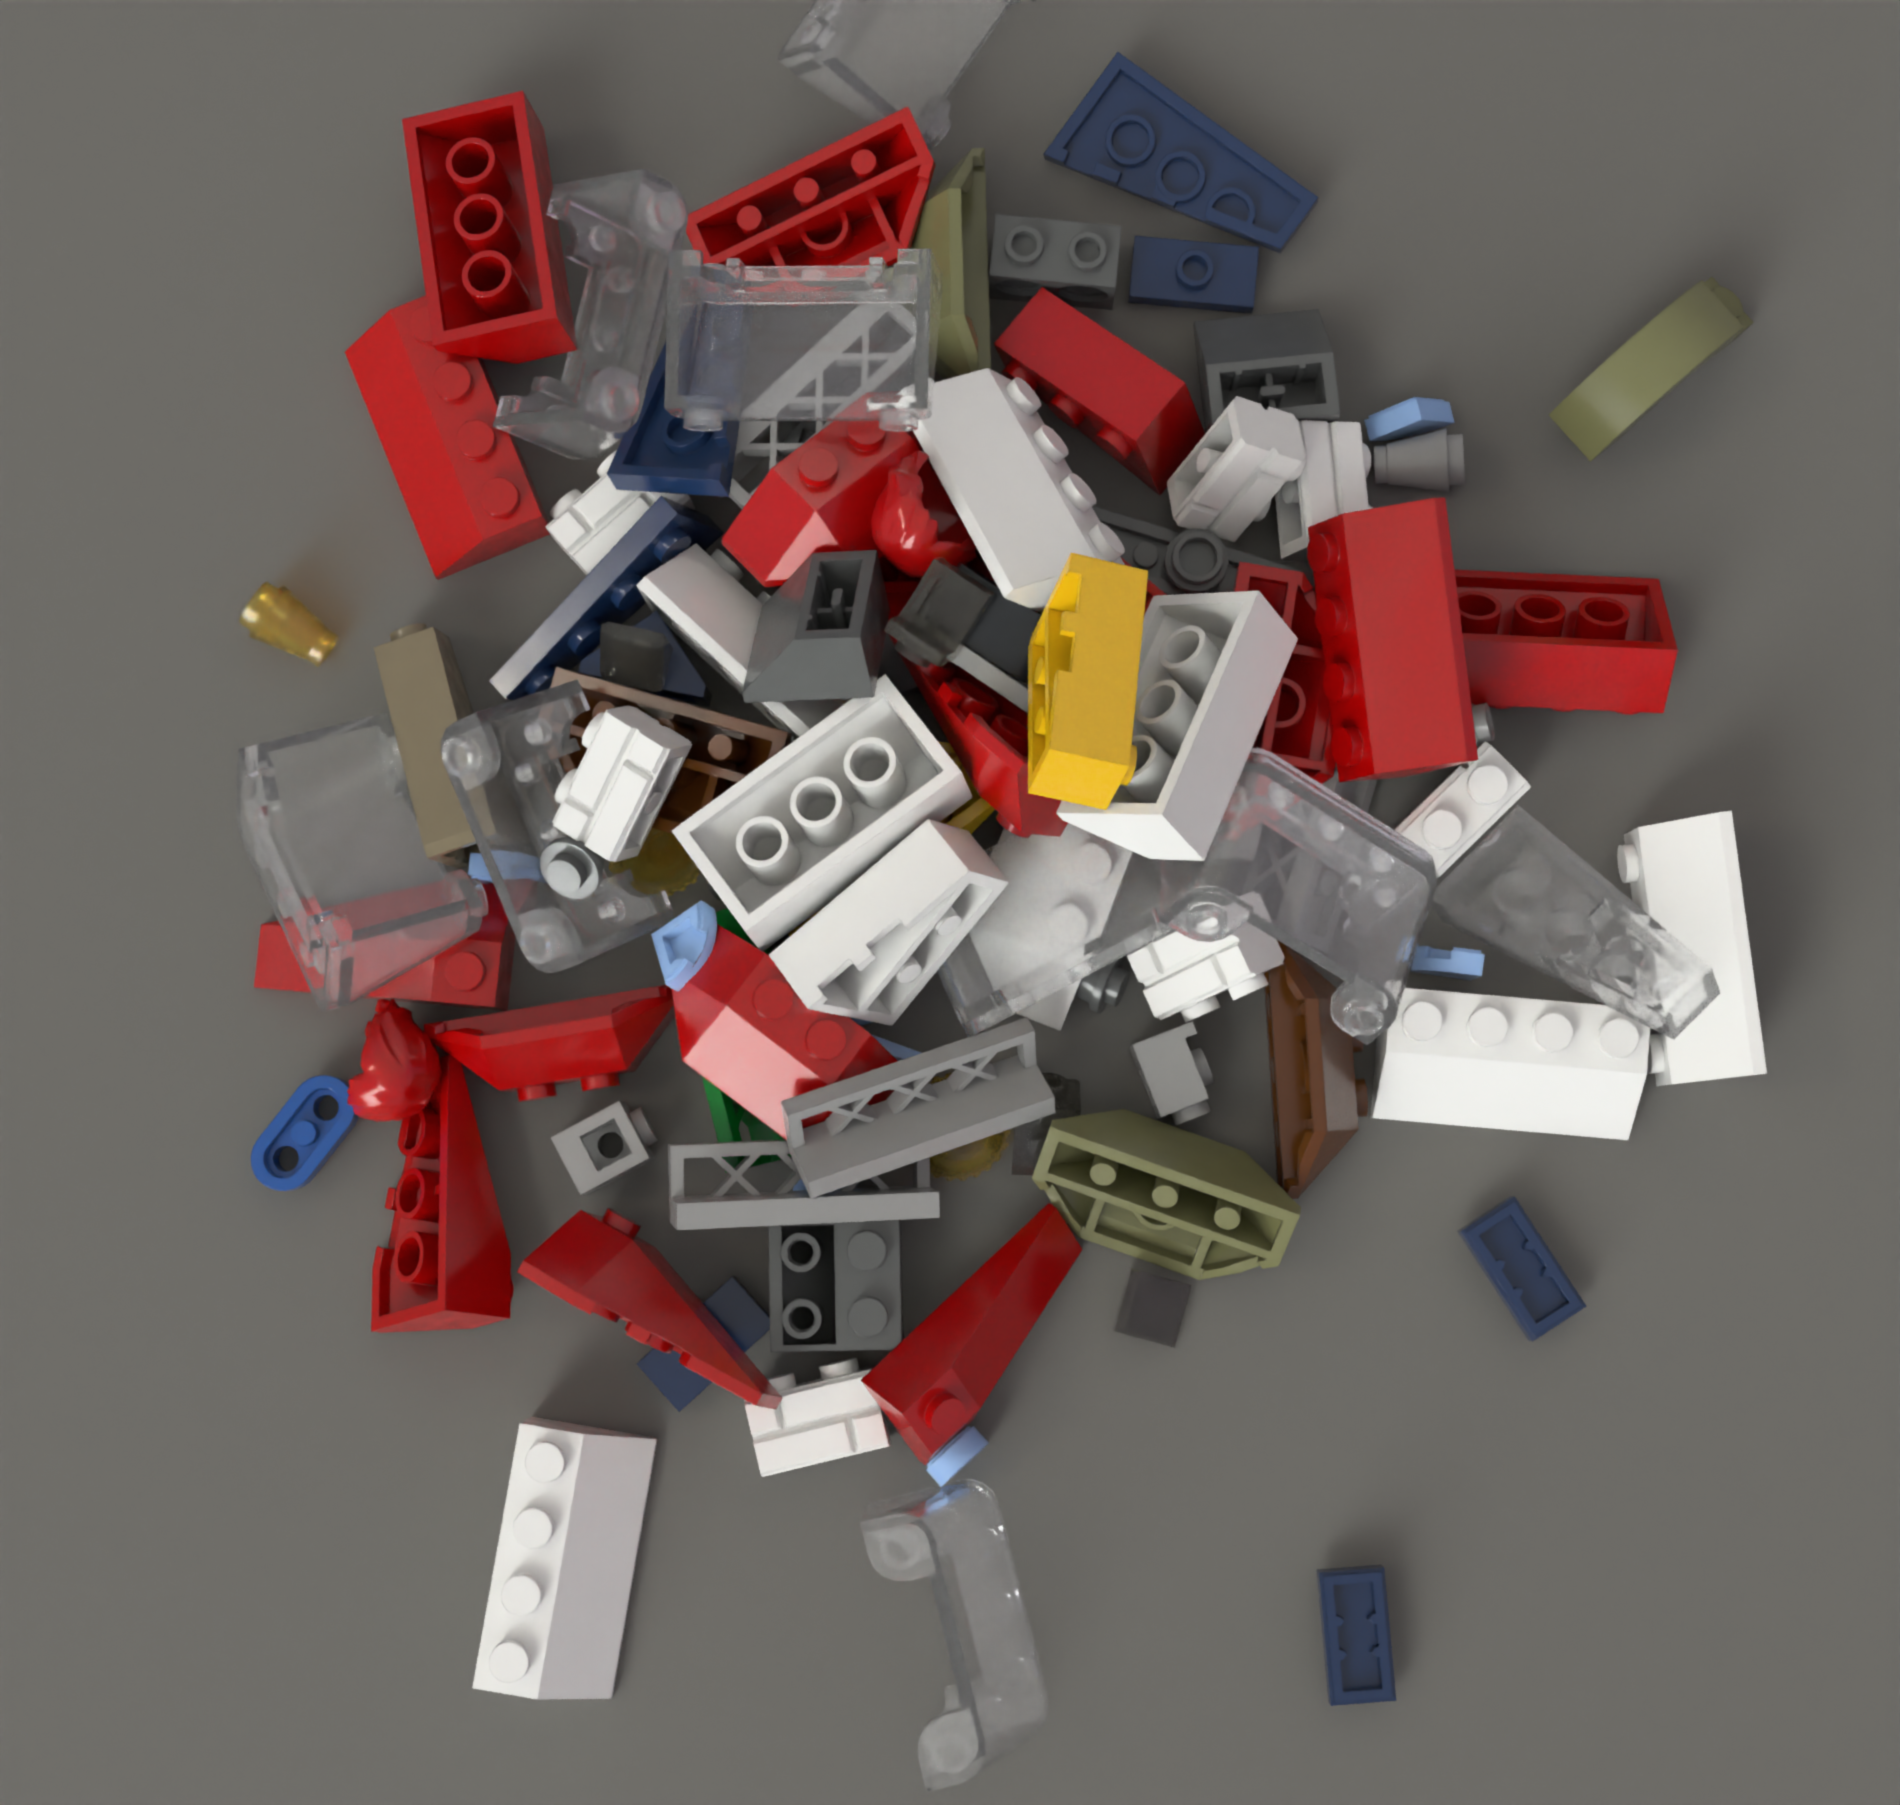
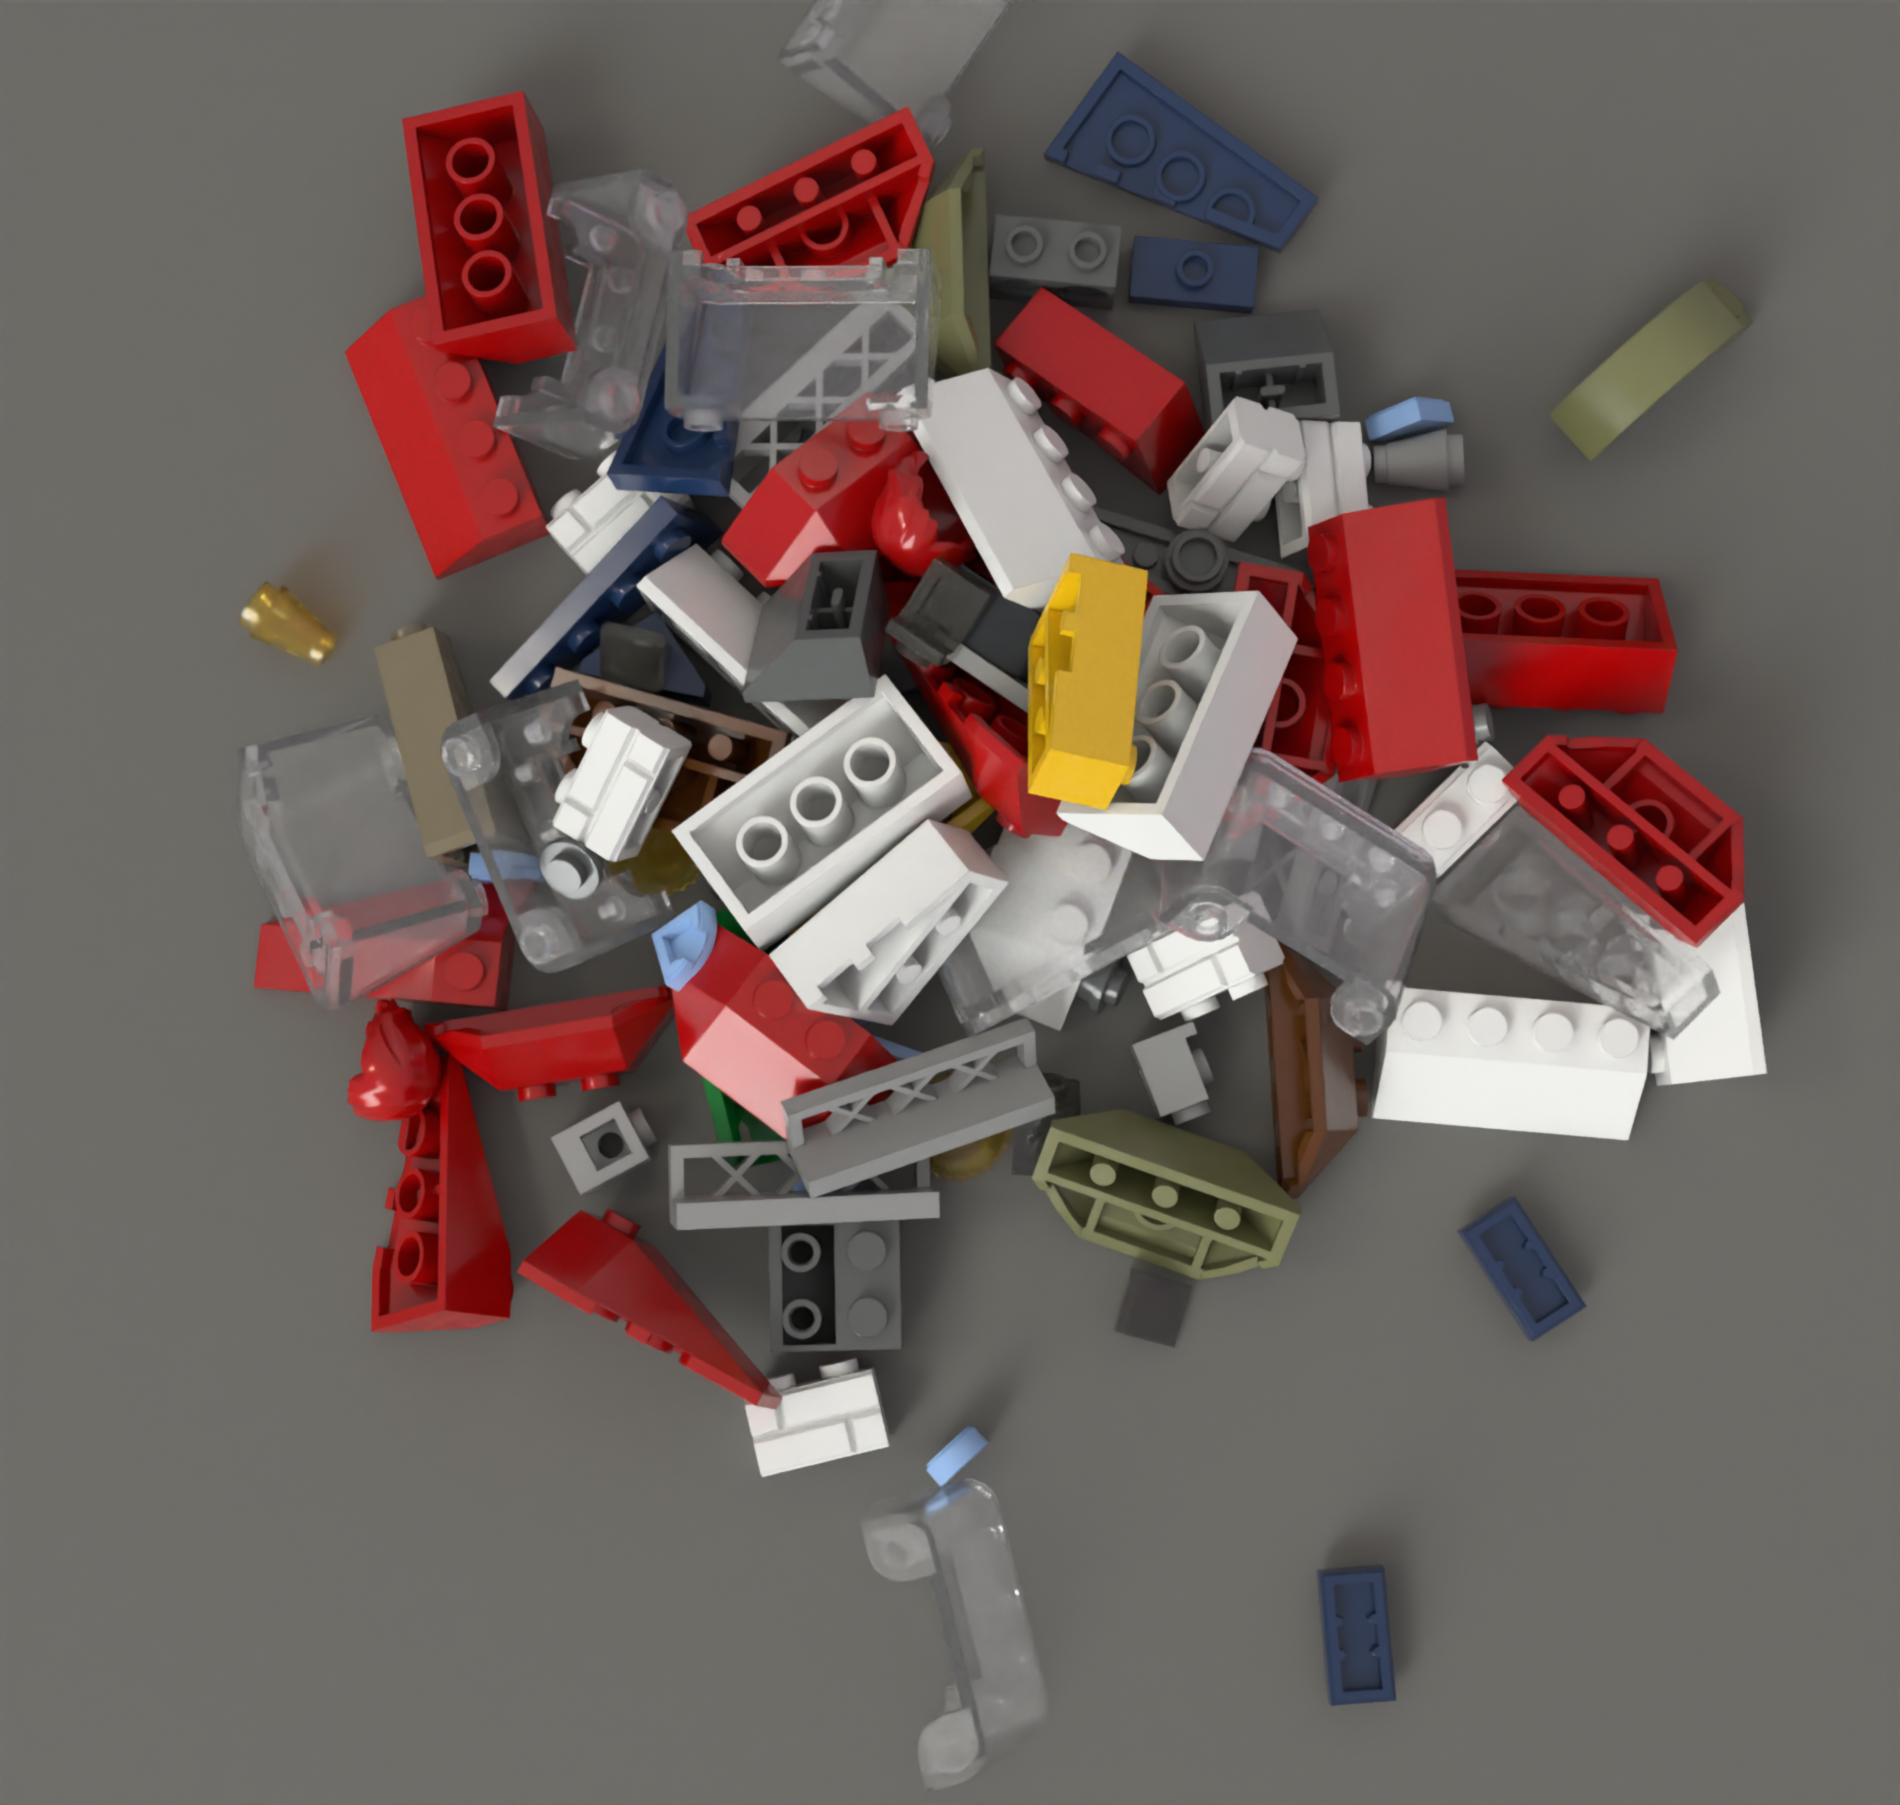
blue plate [251,1075,359,1191] -> none
white slope [472,1417,658,1700] -> none
dark blue plate [637,1276,770,1412] -> none
red wedge [861,1203,1083,1466] -> none
light blue tile [1408,946,1485,981] -> none
none -> red wedge [1502,735,1745,948]

